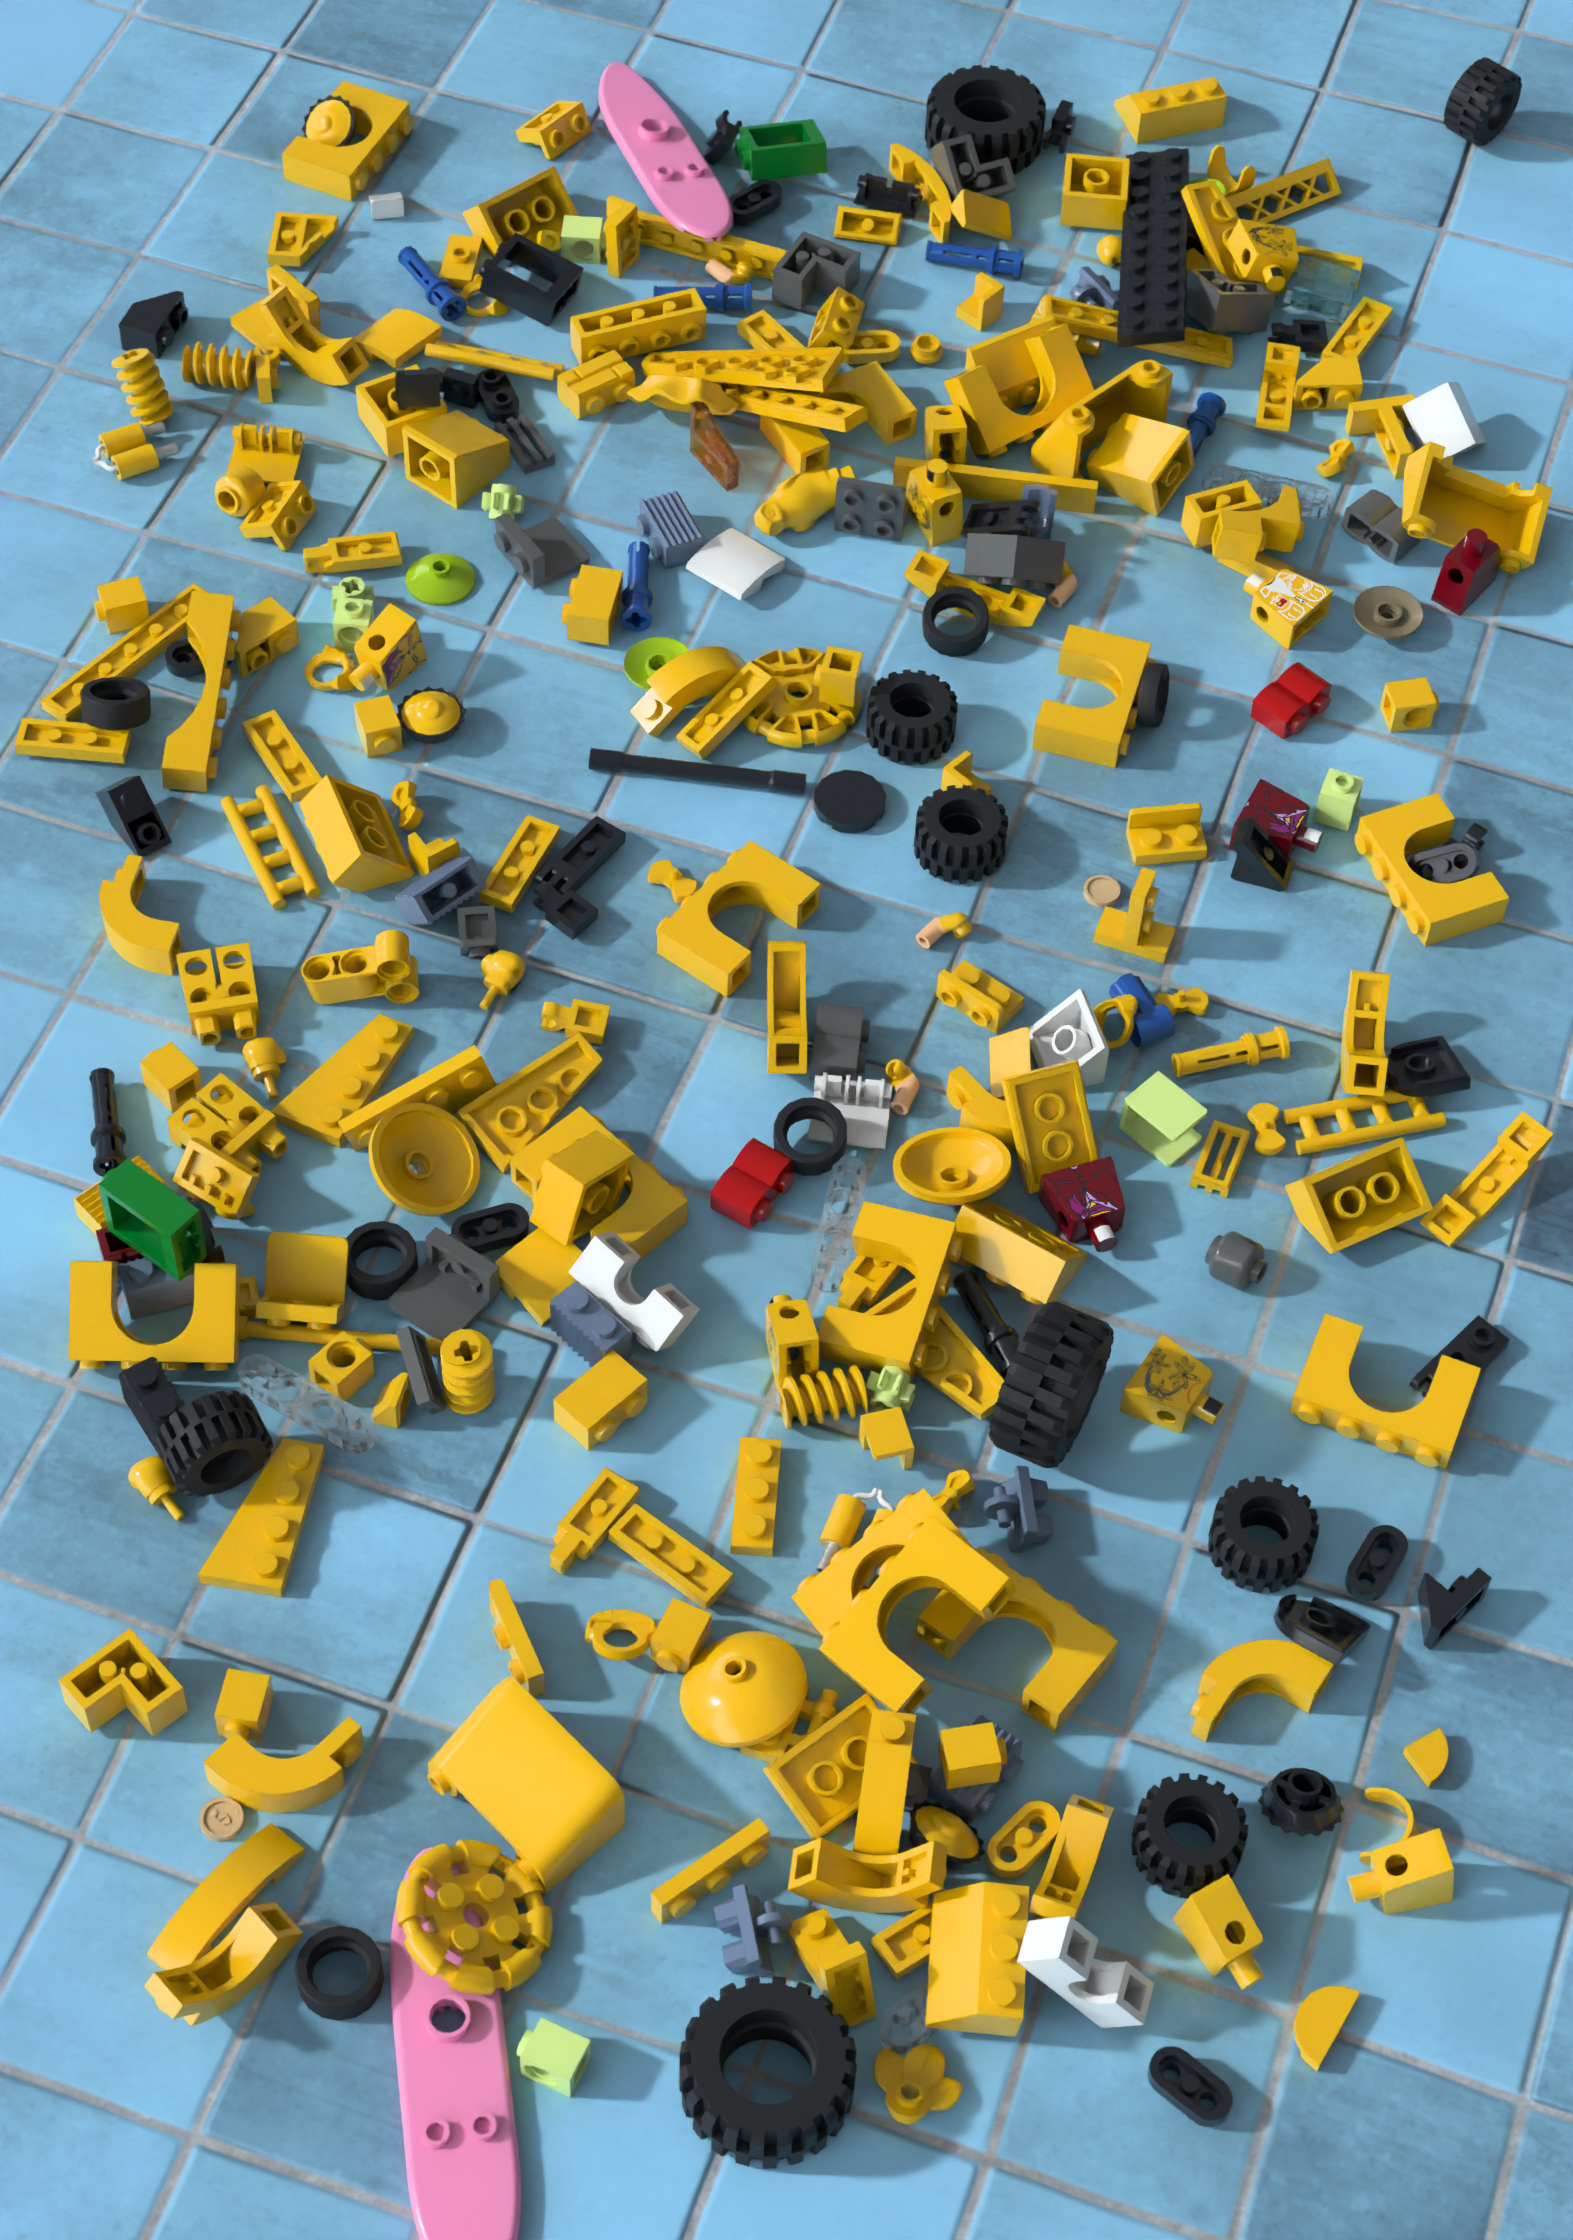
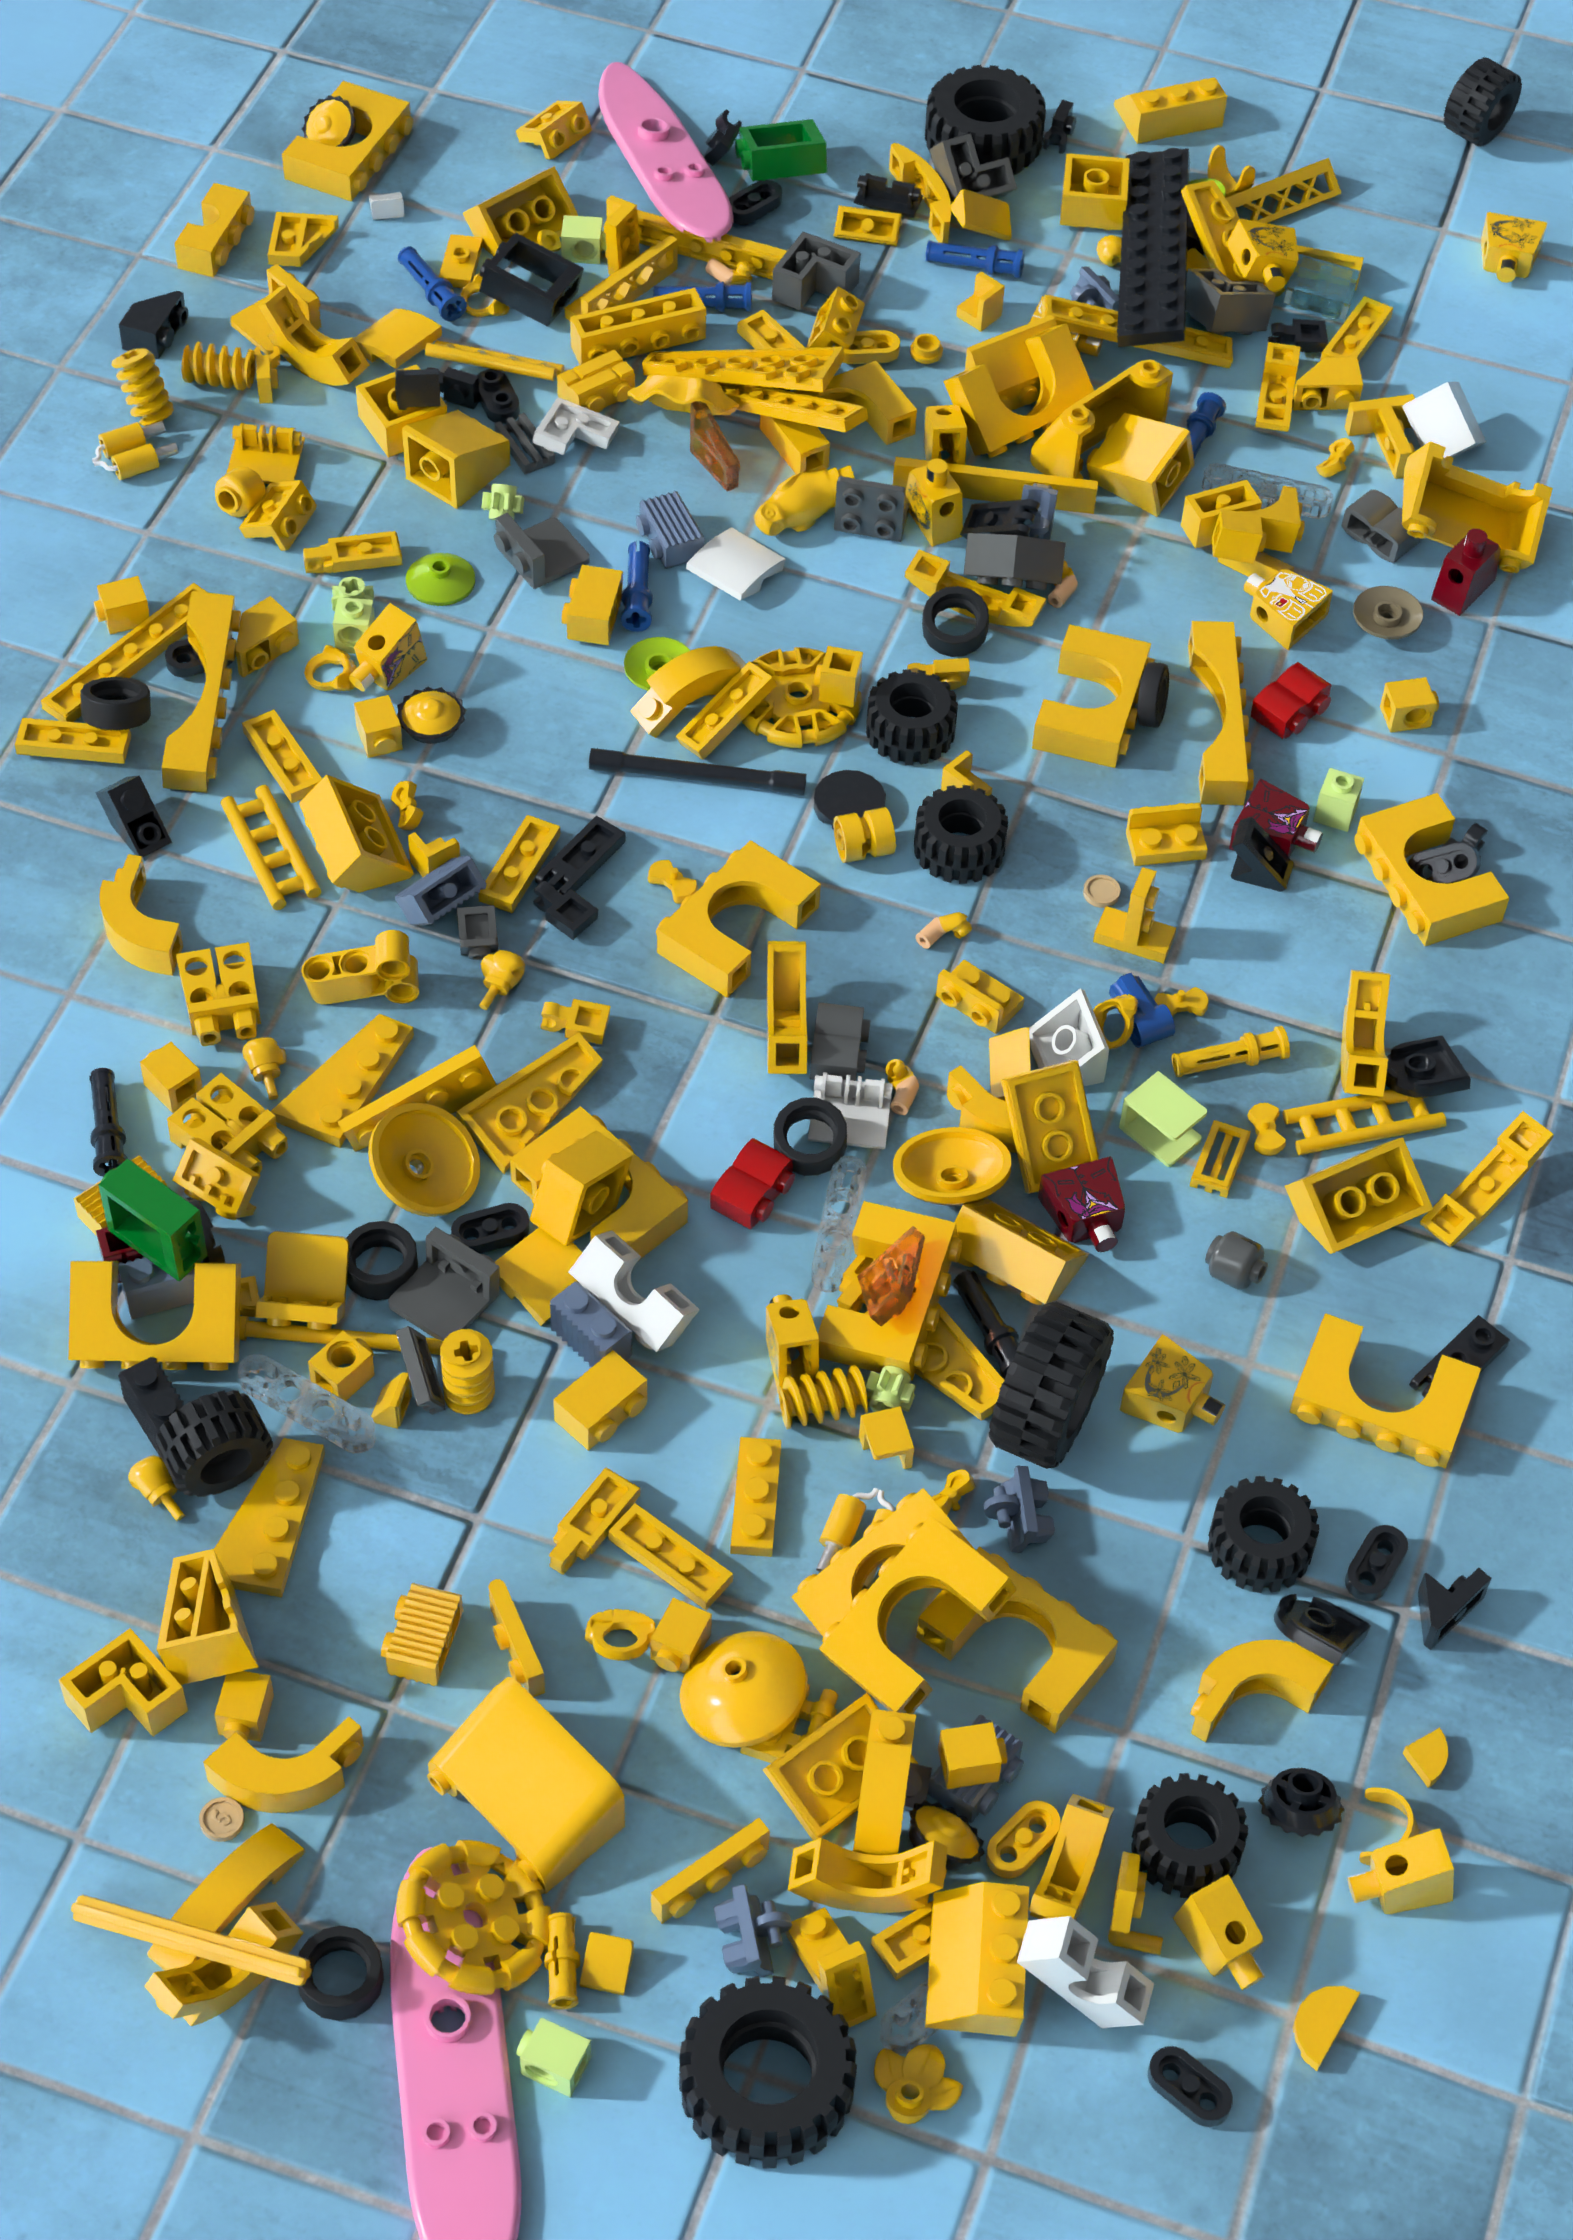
none -> yellow axle [71,1895,312,1986]
none -> yellow wedge [157,1549,258,1685]
none -> yellow arch [174,183,255,278]
none -> yellow brick [381,1583,463,1686]
none -> white plate [532,397,620,455]
none -> yellow pin [544,1912,580,2009]
none -> yellow fence [565,235,678,321]
none -> yellow slope [580,1932,634,1995]
none -> yellow wheel [833,807,896,863]
none -> clear orange wing [857,1226,925,1327]
none -> yellow plate [907,658,970,690]
none -> yellow plate [1108,1851,1163,1955]
none -> yellow arch [1188,621,1254,805]
none -> yellow torso [1481,212,1547,283]

